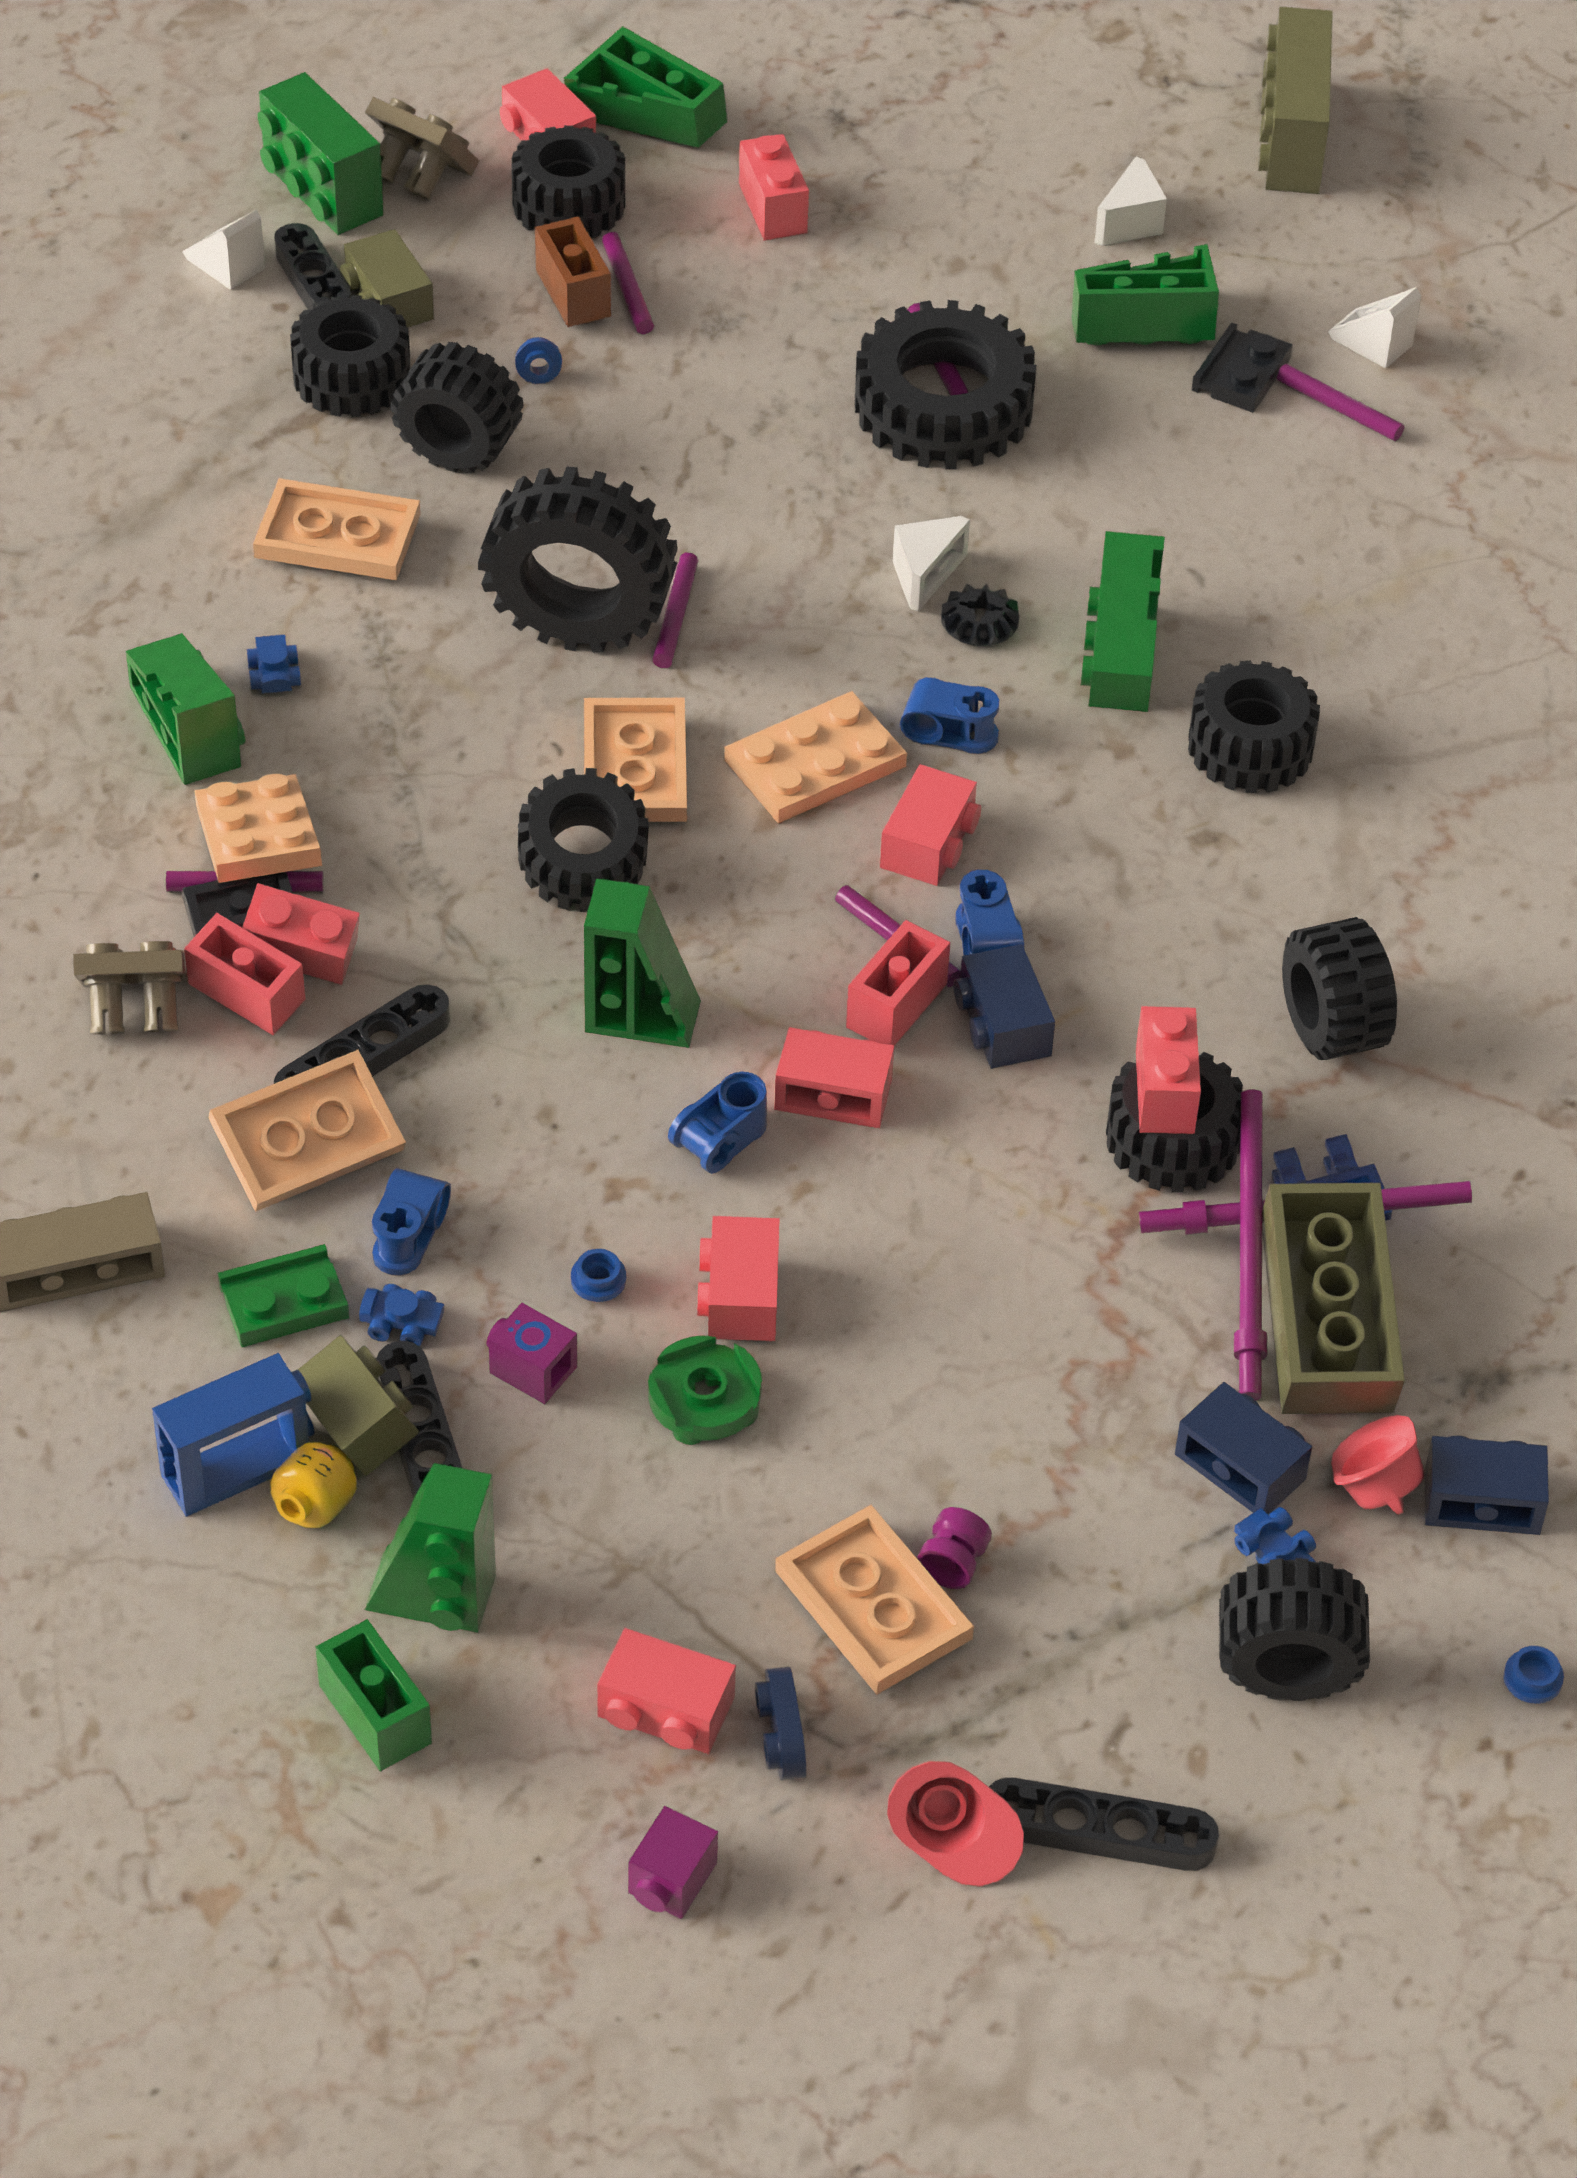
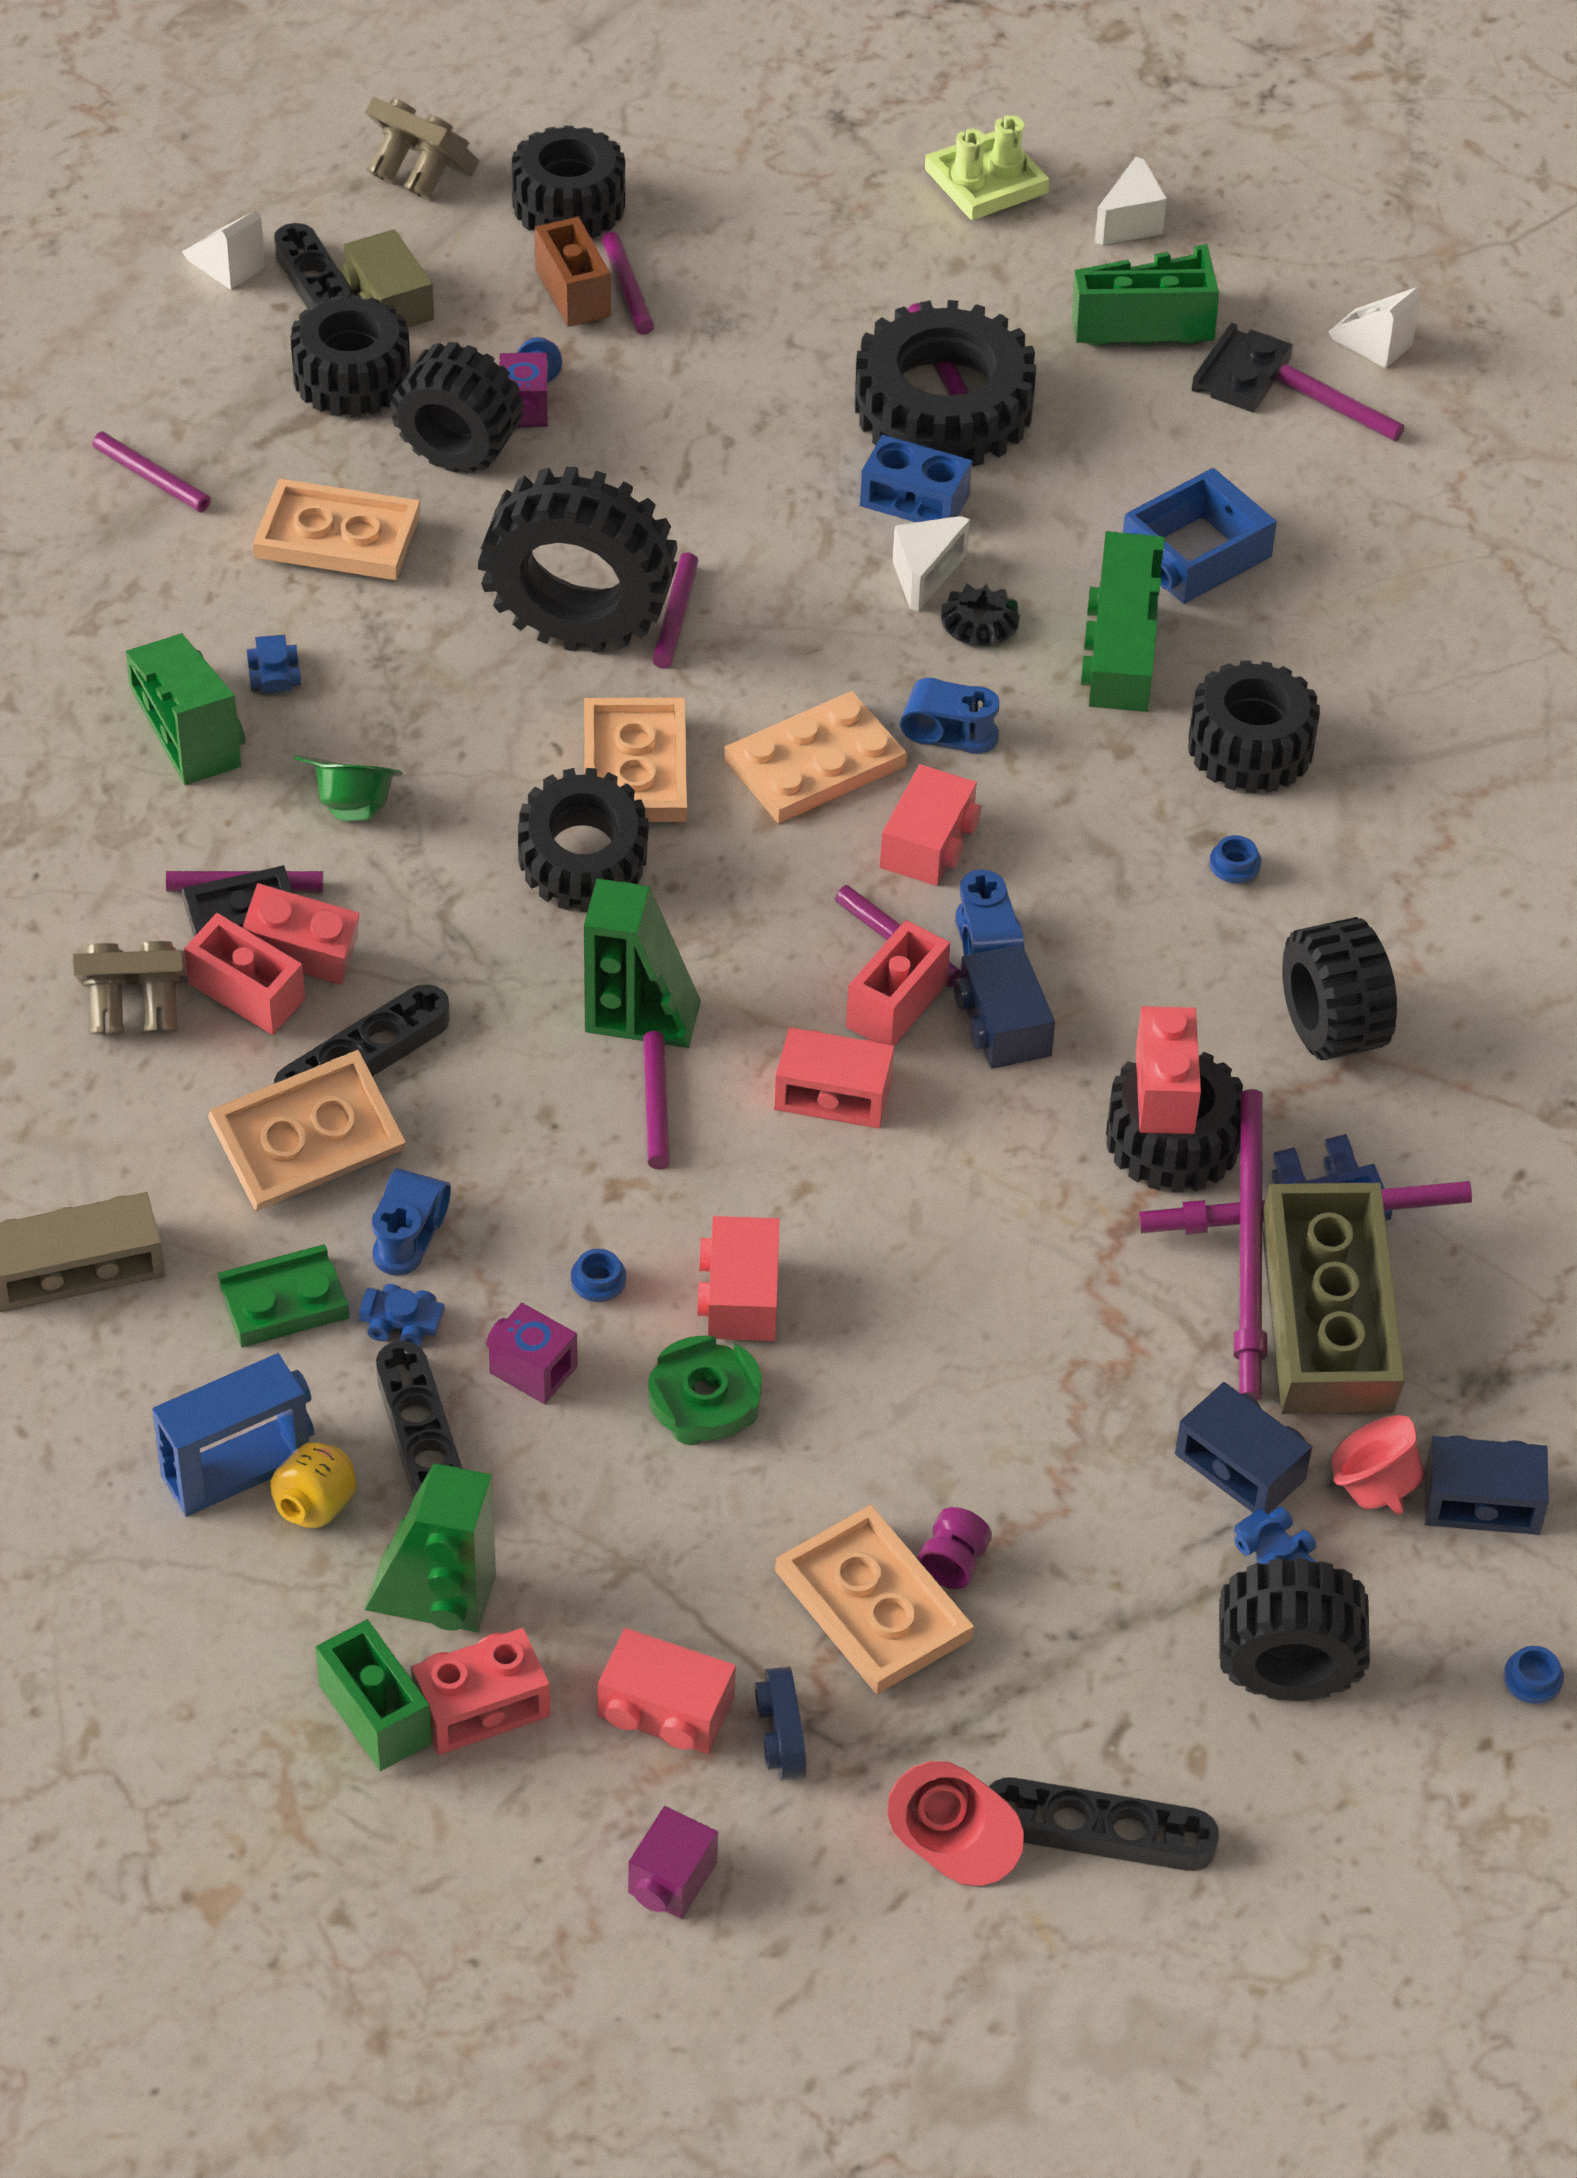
light nougat plate [194,774,322,883] -> none
green brick [257,72,384,235] -> none
olive brick [298,1335,420,1476] -> none
coral brick [500,68,596,140] -> none
green wedge [564,26,728,148] -> none
blue piece [668,1071,767,1174] -> none
coral brick [739,134,809,240] -> none
olive brick [1258,6,1333,194] -> none
none -> magenta piece [92,431,211,513]
none -> green piece [293,755,403,821]
none -> coral brick [411,1628,550,1755]
none -> magenta brick [499,353,548,427]
none -> magenta bar [643,1031,670,1169]
none -> blue brick [860,434,972,522]
none -> yellowish green plate [925,115,1050,220]
none -> blue window [1123,467,1277,604]
none -> blue plate [1209,835,1261,883]

